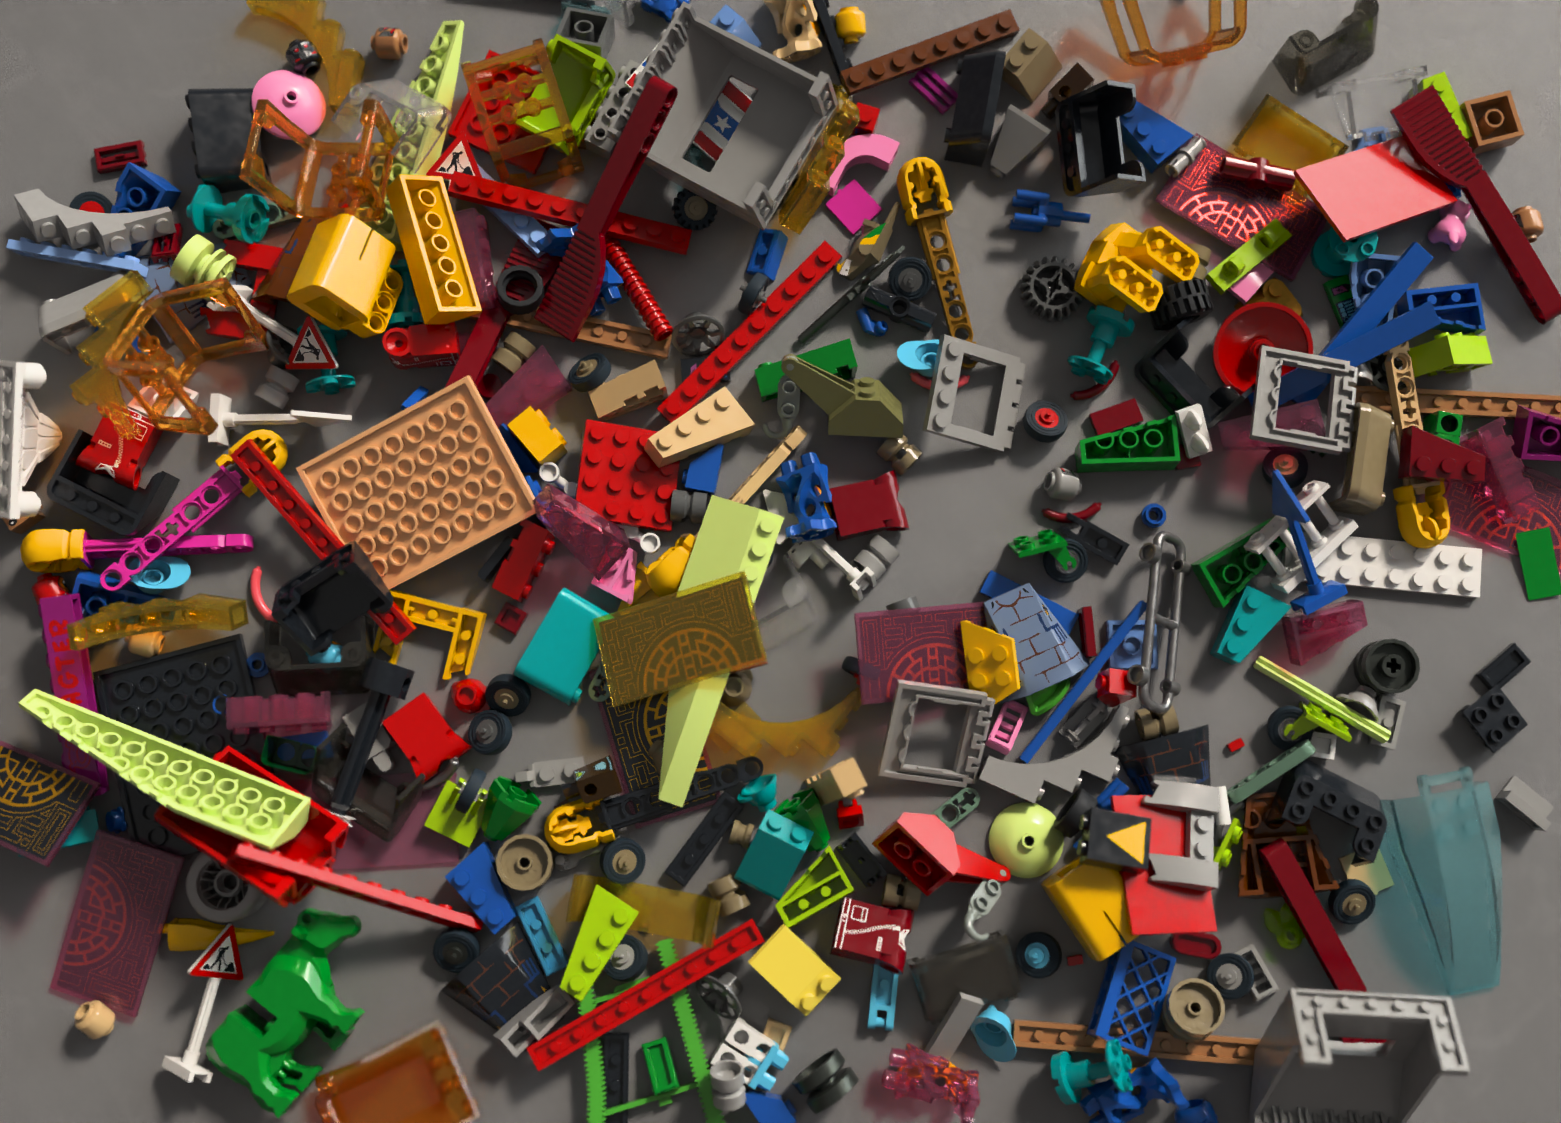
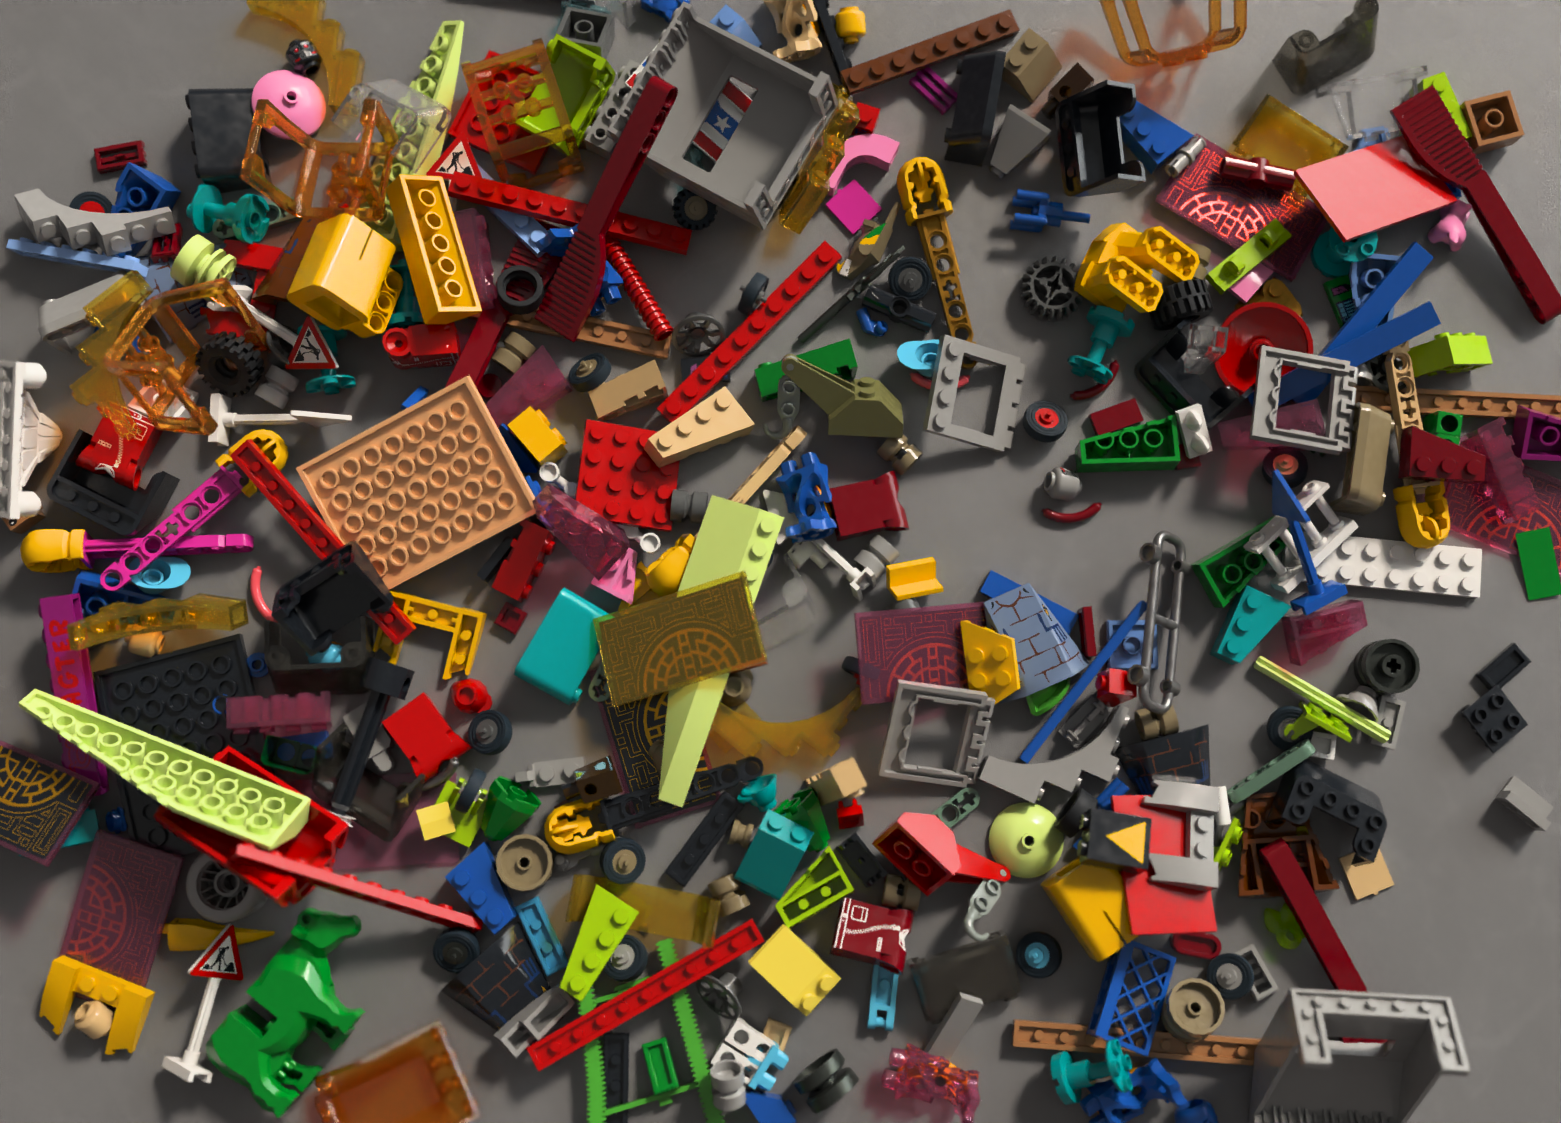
red head [31,573,70,605] -> none
medium nougat head [370,27,408,60] -> none
black wheel [485,674,531,717] -> none
blue slope [682,444,724,496] -> none
blue slope [746,228,788,281] -> none
medium azure piece [970,1005,1016,1062] -> none
bright pink slope [985,700,1029,755] -> none
plate [1007,530,1088,583] -> none
black hinge [1058,512,1130,565] -> none
red piece [1066,954,1084,966] -> none
blue plate [1141,503,1166,528] -> none
red piece [1227,738,1245,752] -> none
black wheel [1328,879,1376,925] -> none
clear light blue windscreen [1380,766,1503,995] -> none
blue wedge [1396,283,1486,336] -> none
medium nougat head [1512,206,1544,243] -> none
none -> yellow wedge [39,955,155,1055]
none -> black tyre [195,331,264,397]
none -> light yellow piece [416,801,456,841]
none -> yellow panel [886,557,943,601]
none -> clear slope [1184,324,1229,375]

